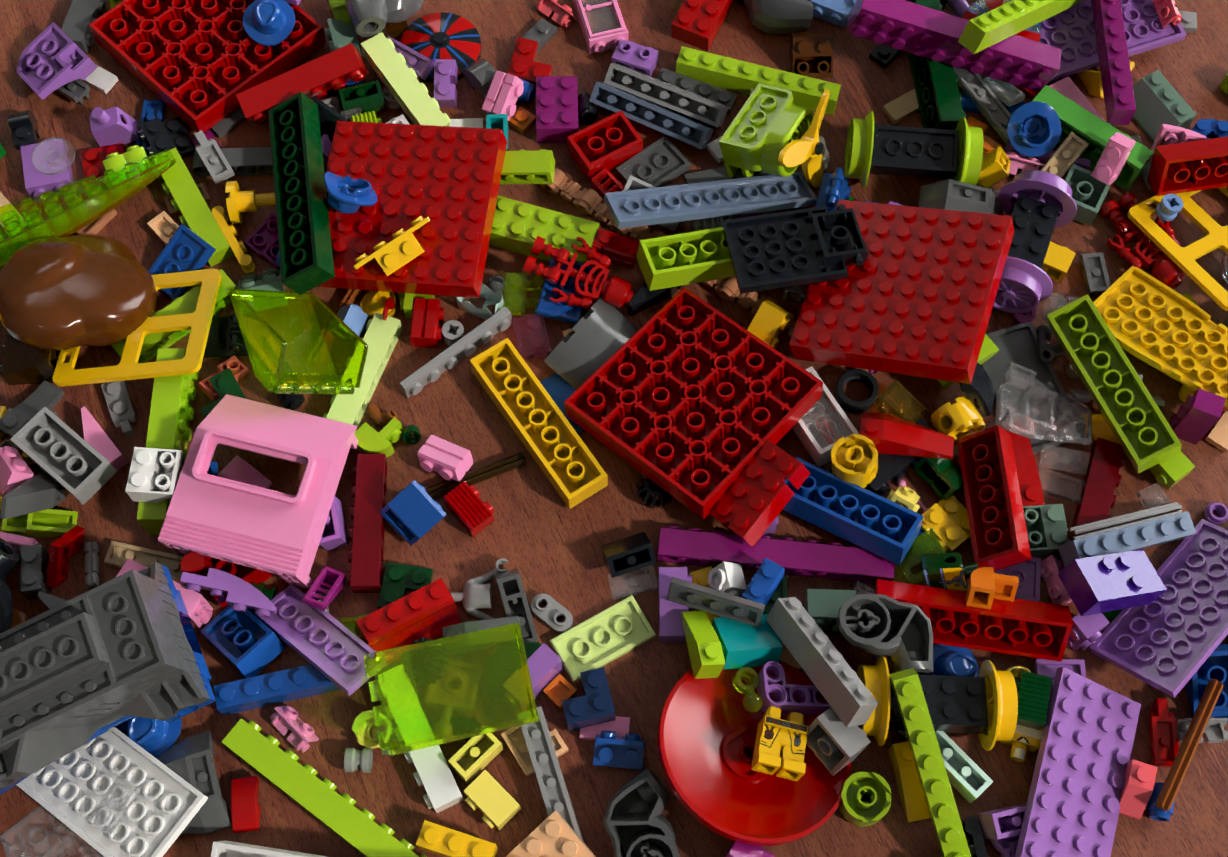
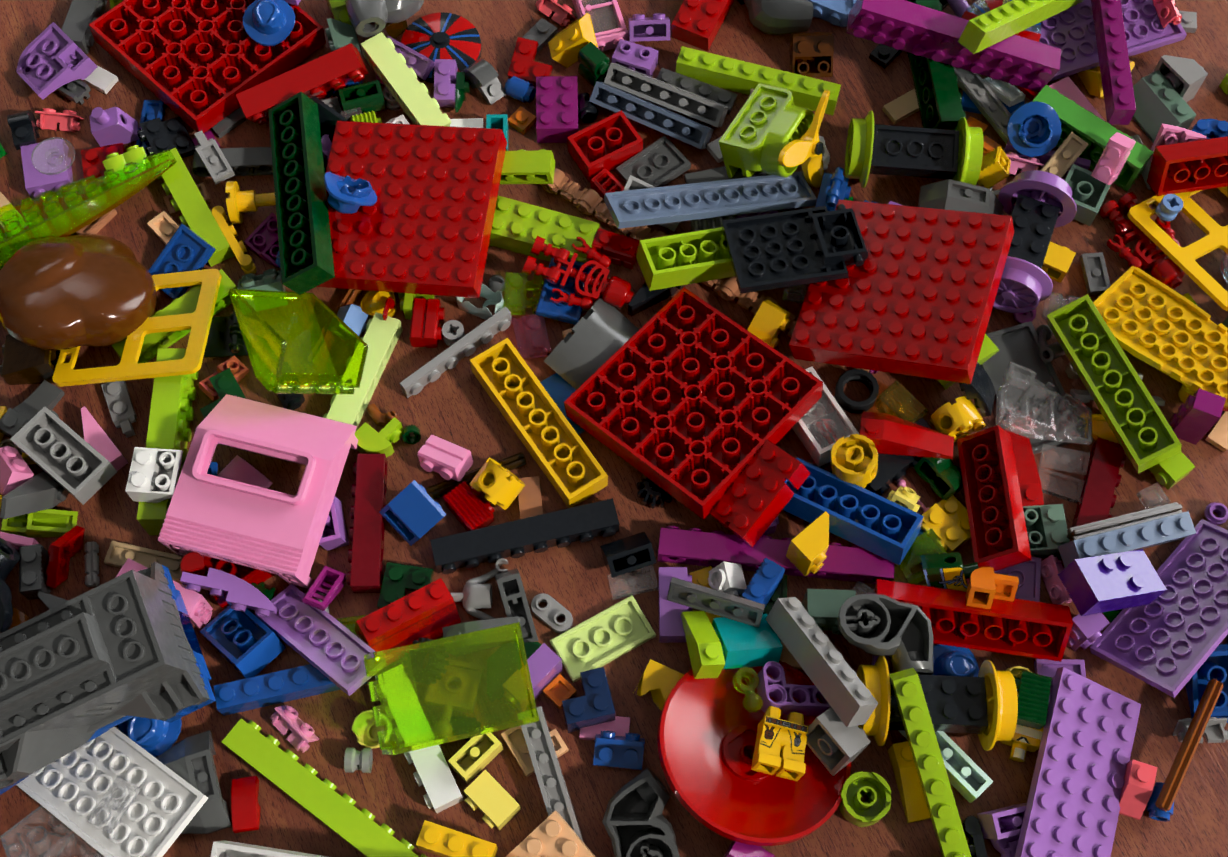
yellow bracket [353,216,430,276] -> none
bright pink brick [481,70,524,121] -> none
red hinge [1149,698,1179,768] -> none
none -> coral hinge [35,108,84,133]
none -> black brick [430,498,620,574]
none -> dark green plate [455,72,470,113]
none -> yellow brick [469,457,525,510]
none -> nougat tile [518,476,543,519]
none -> yellow slope [548,13,598,68]
none -> dark green brick [578,42,610,87]
none -> medium lavender brick [628,13,670,42]
none -> yellow piece [633,659,684,711]
none -> yellow slope [786,511,829,576]
none -> light grey slope [1153,55,1208,103]

